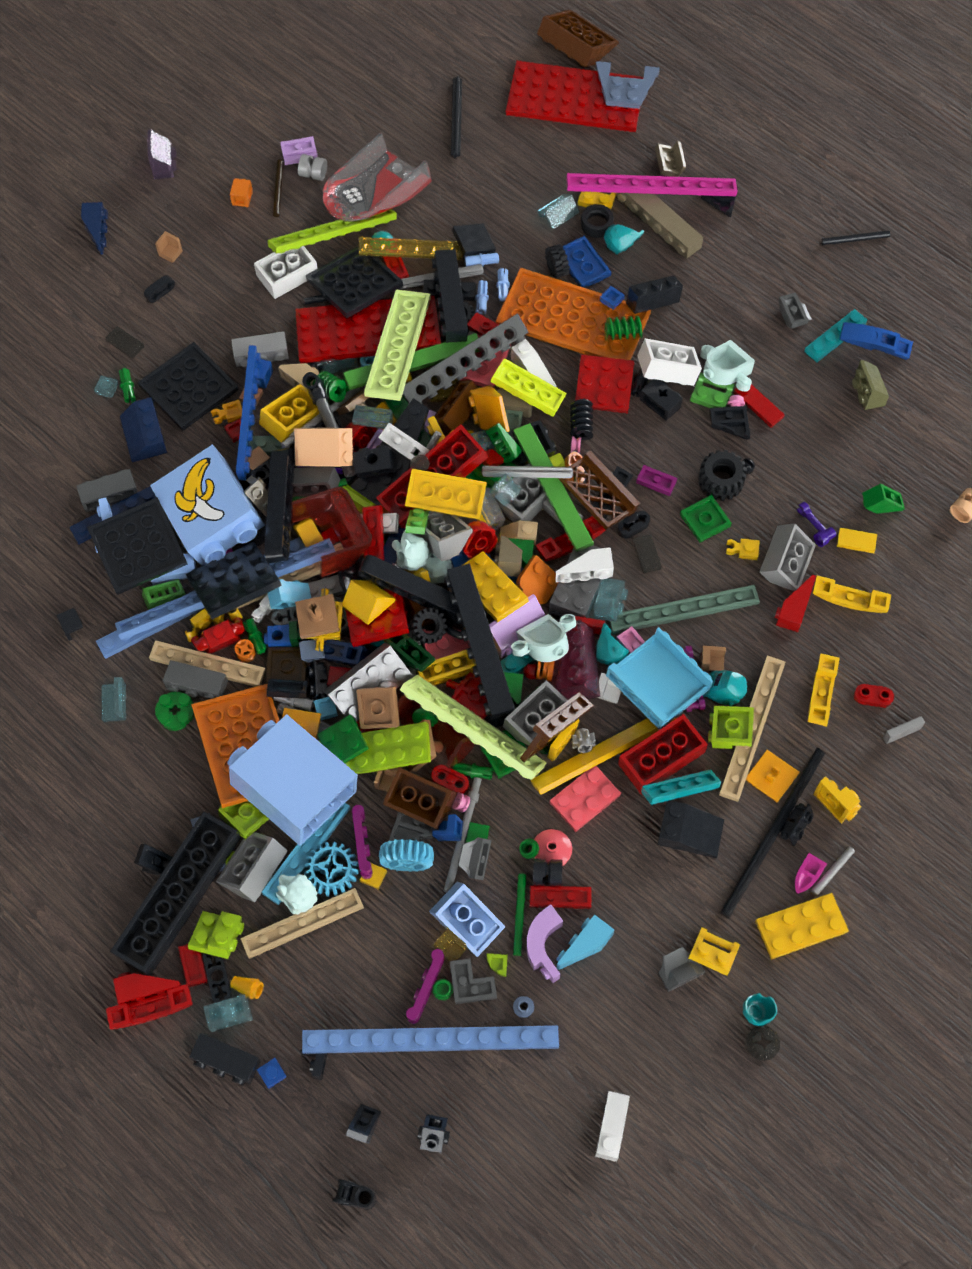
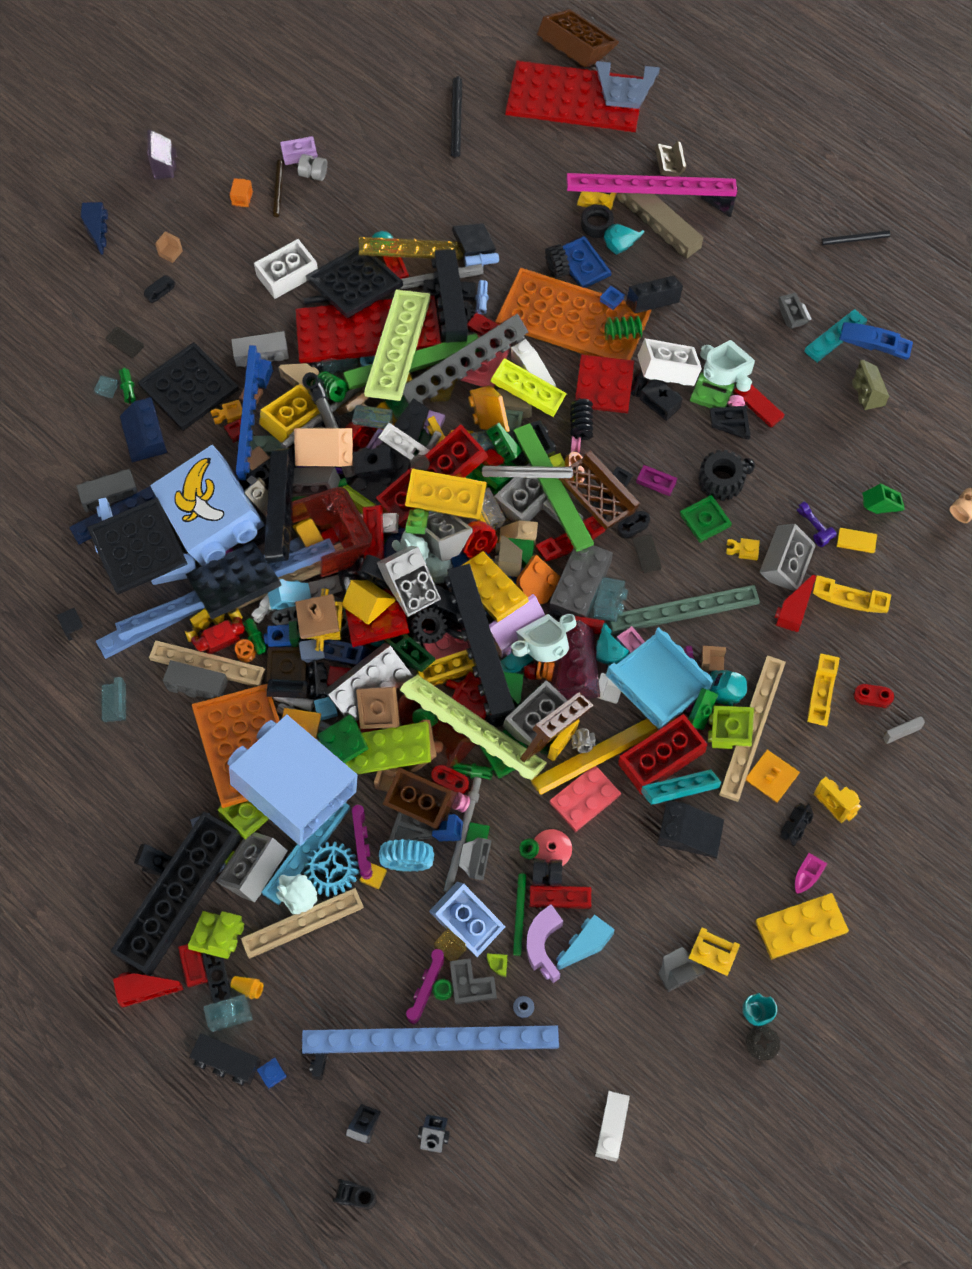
red slope [106,984,193,1030] -> none
bright green slope [142,579,185,610] -> none
green plate [155,692,195,731] -> none
lime plate [268,209,397,254] -> none
clear windscreen [323,133,432,221] -> none
reddish brown brick [434,380,477,435] -> none
clear light blue panel [489,473,521,506] -> none
light blue axle [496,268,510,301] -> none
clear light blue panel [537,194,579,229] -> none
white slope [555,548,614,583] -> none
black axle [721,748,826,919] -> none
light grey bar [811,846,855,896] -> none
none -> light grey slope [377,546,441,616]
none -> green plate [688,688,719,730]

